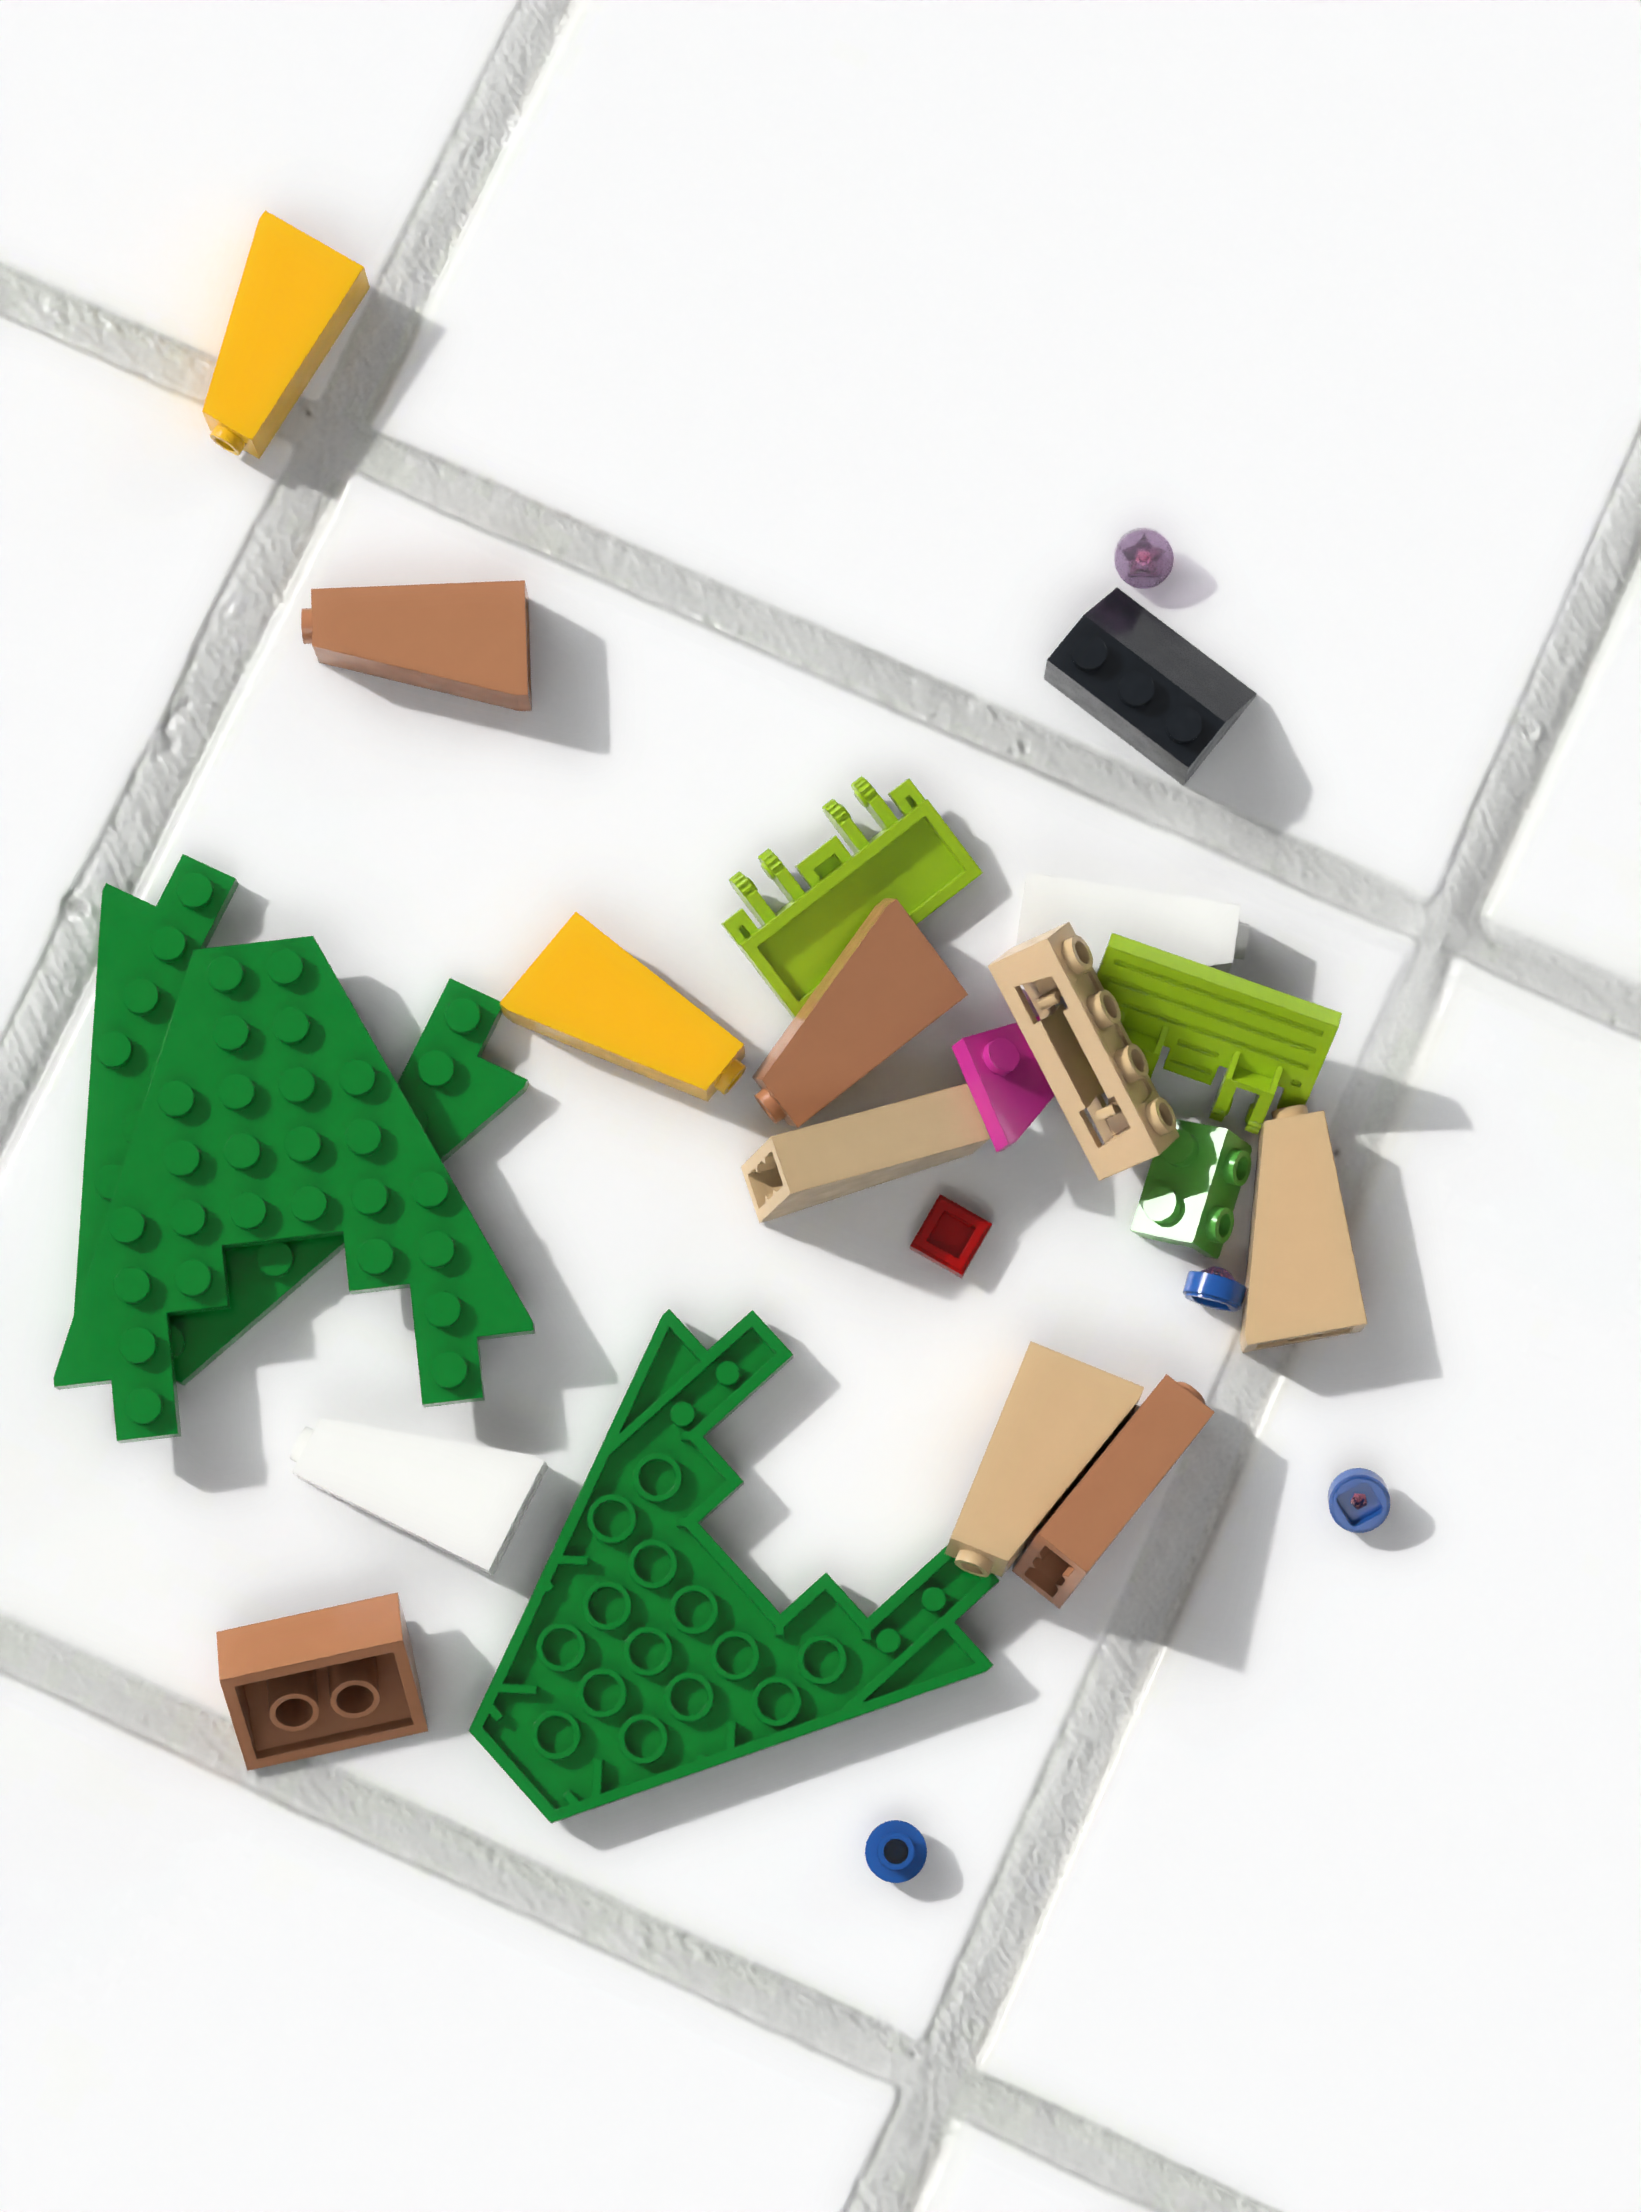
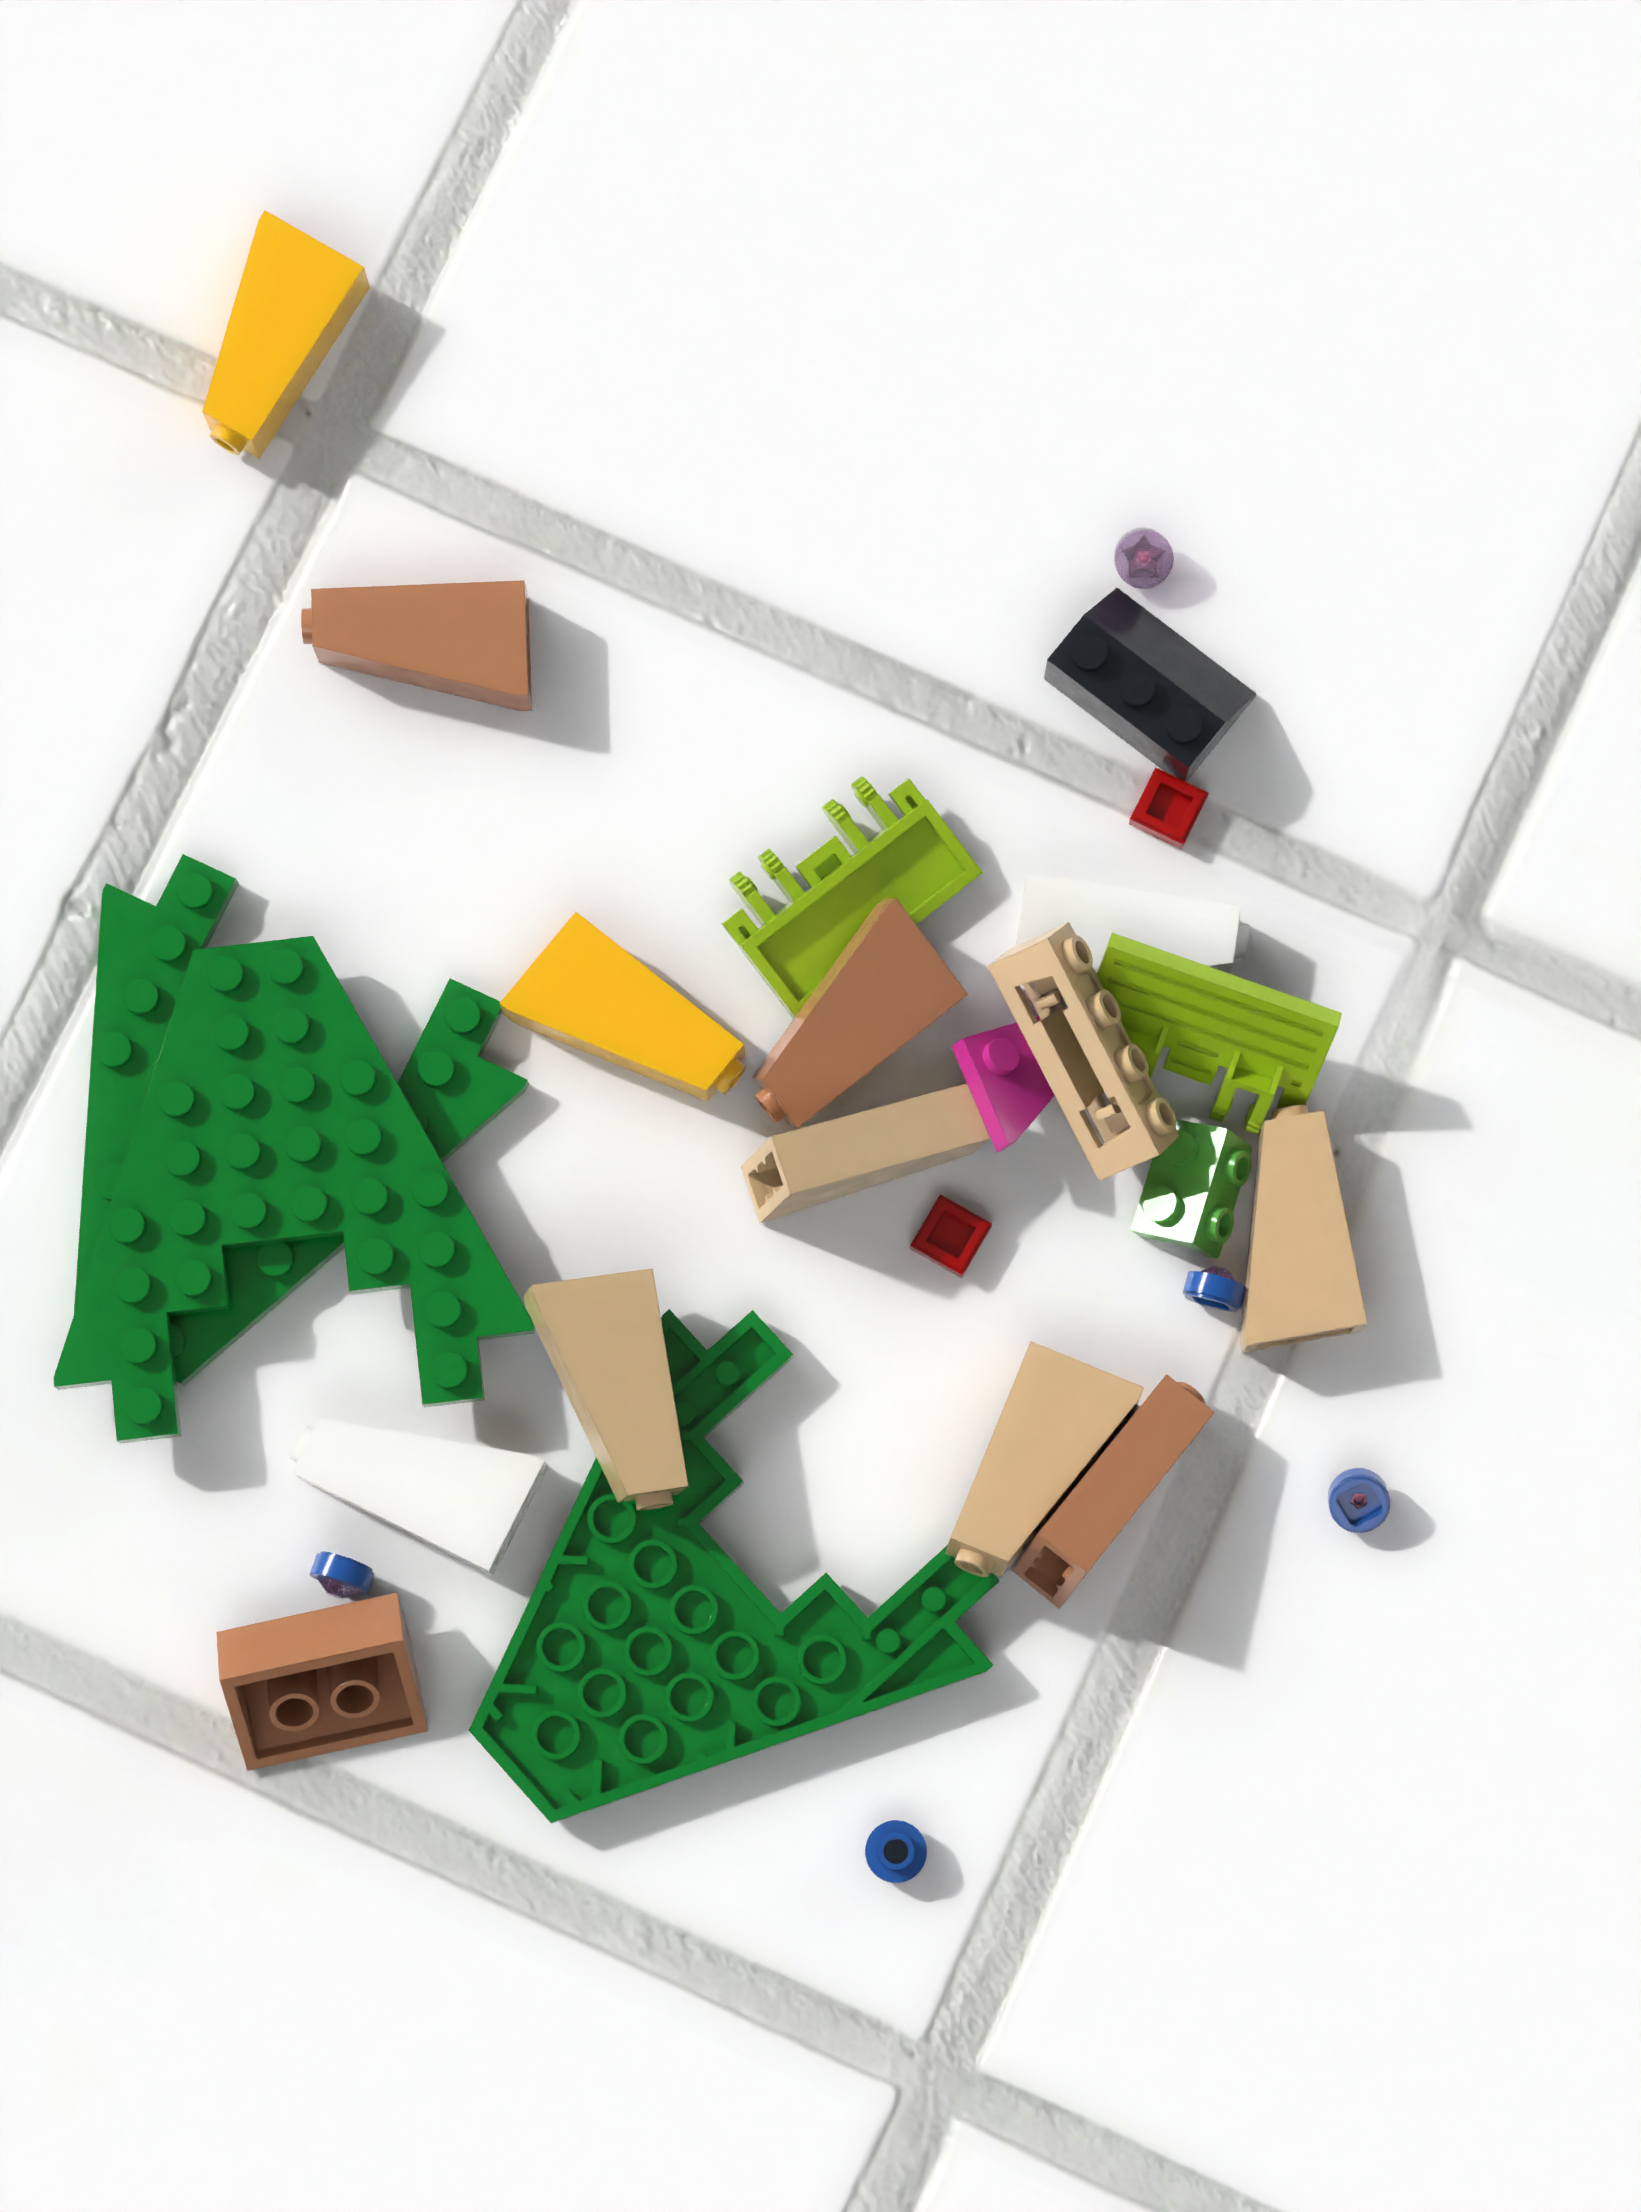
none -> blue tile [309,1551,375,1599]
none -> tan slope [524,1268,688,1511]
none -> red tile [1129,767,1209,849]

